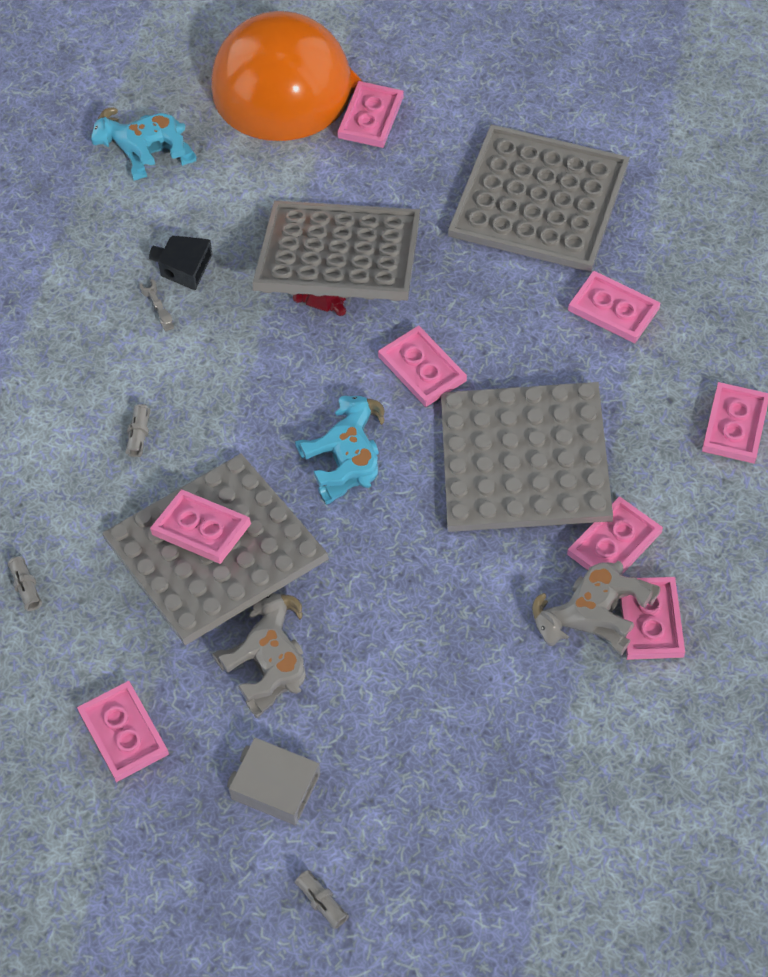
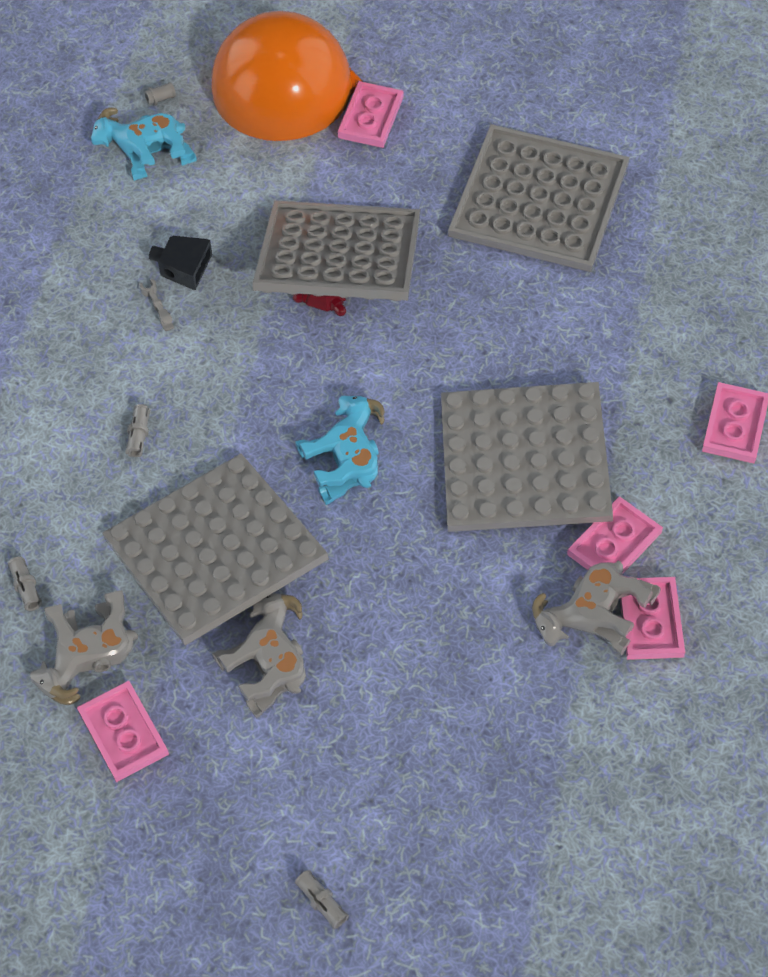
bright pink plate [150,489,251,564] -> none
light grey brick [227,737,321,826] -> none
bright pink plate [378,325,467,407] -> none
bright pink plate [568,271,661,343] -> none
none -> light grey animal [30,590,138,705]
none -> light grey pin [144,82,176,106]

